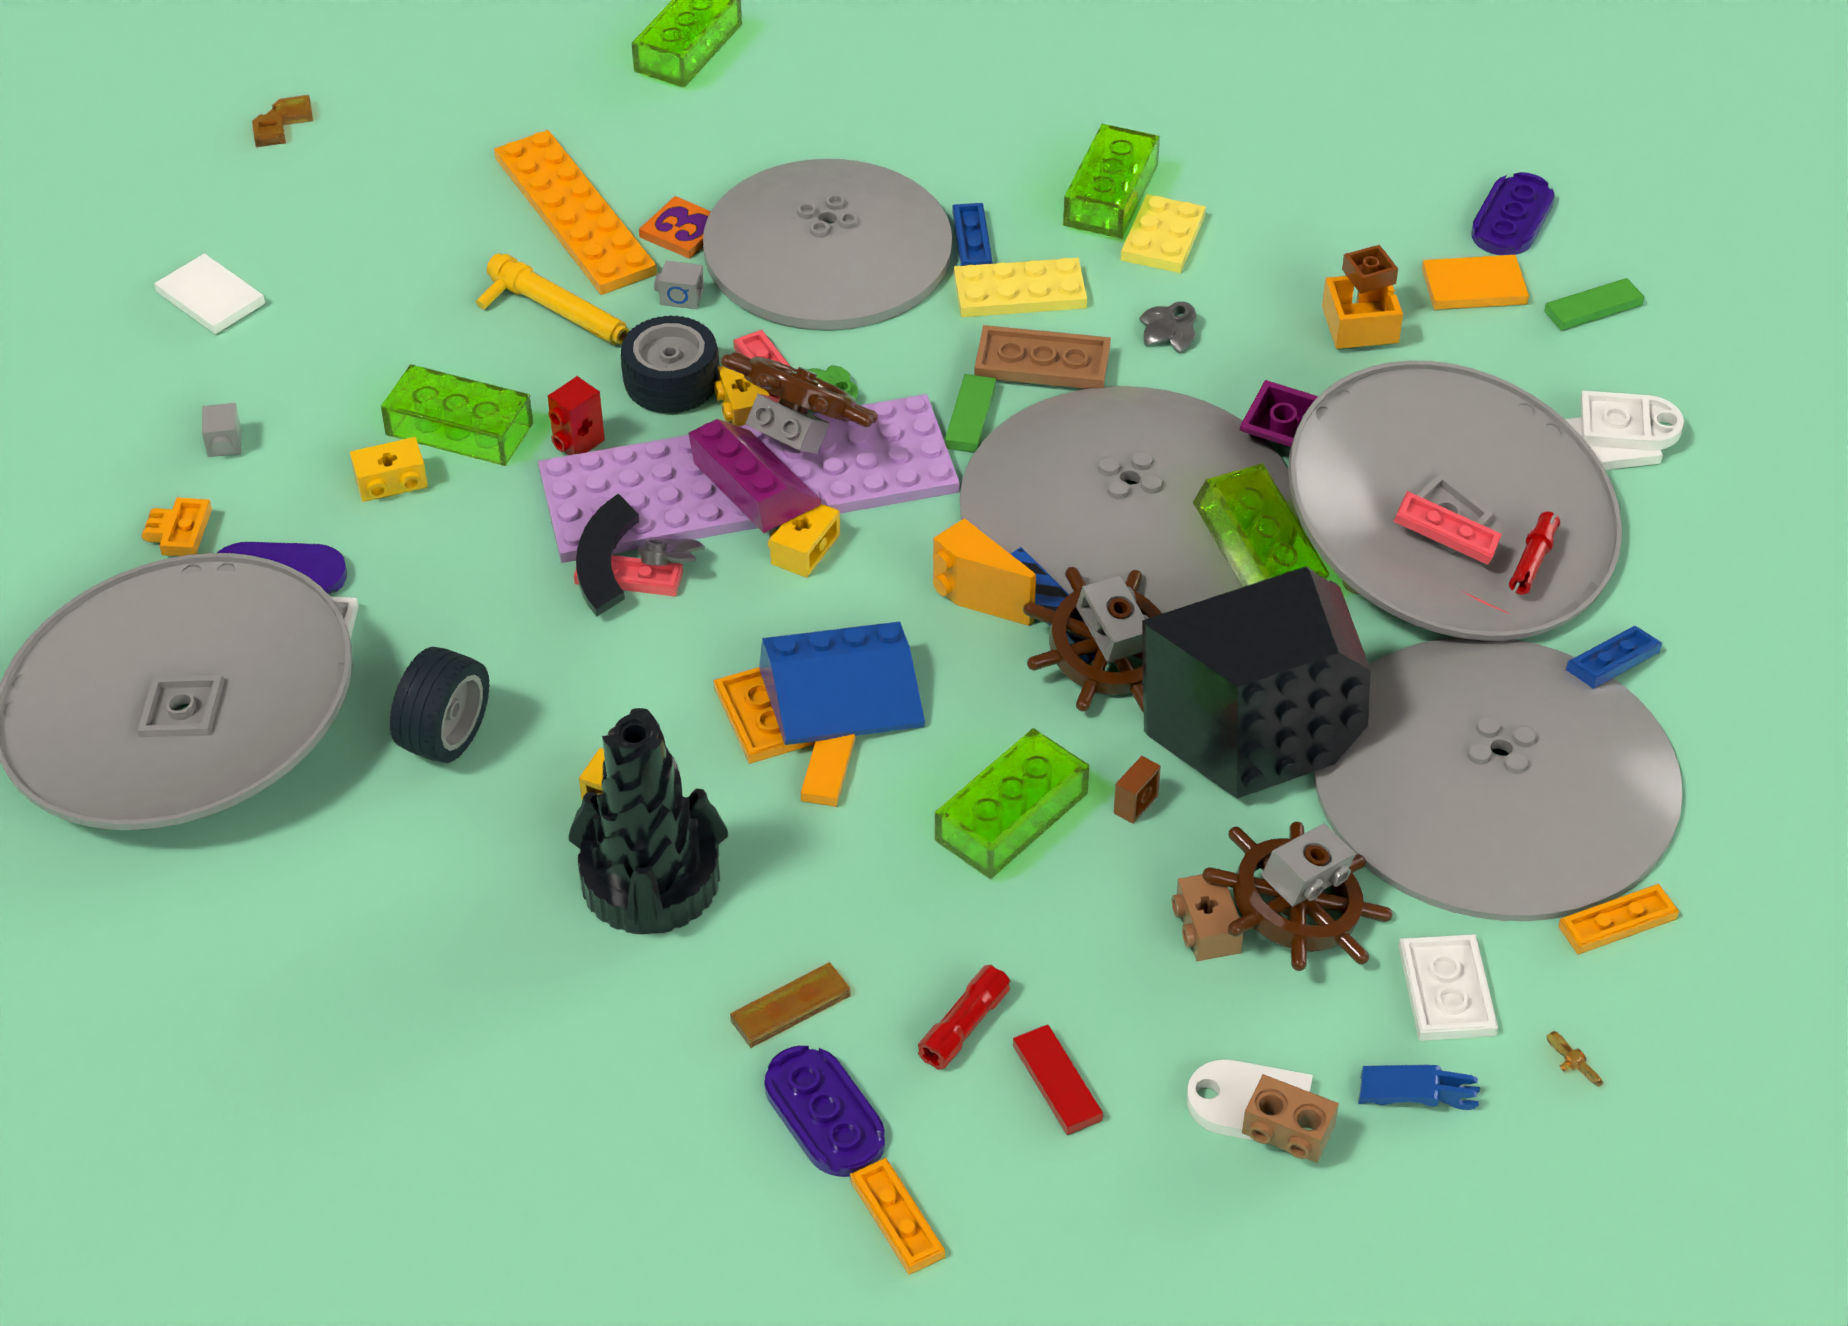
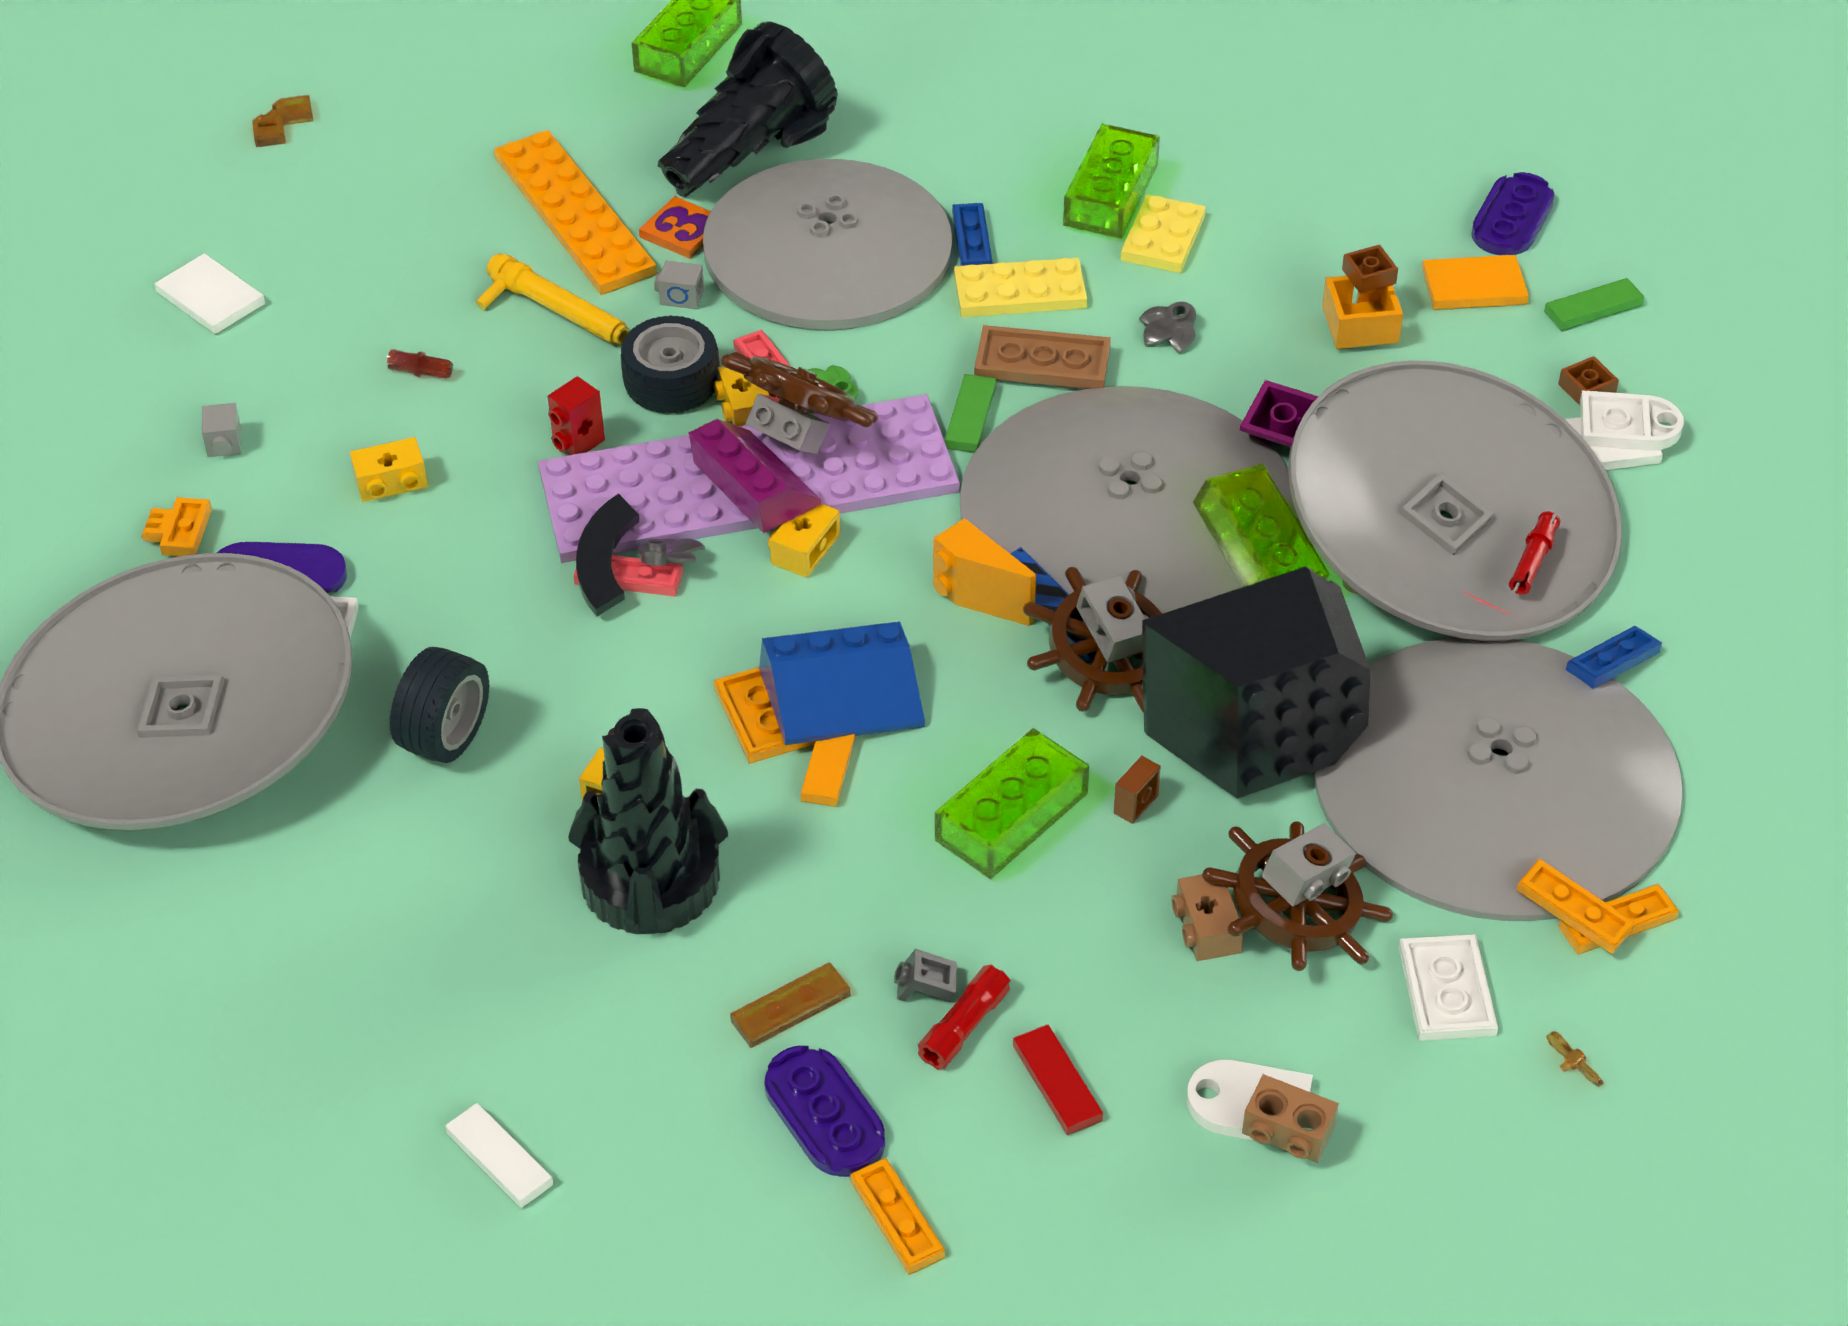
clear neon green brick [381,364,533,466] -> none
blue arm [1358,1065,1480,1110] -> none
coral tile [1393,491,1502,565] -> none
none -> clear red axle [387,349,453,378]
none -> white tile [445,1103,553,1209]
none -> black cone [658,21,838,198]
none -> dark grey bracket [894,949,957,1001]
none -> light orange tile [1516,858,1636,955]
none -> dark orange piece [1558,356,1619,405]

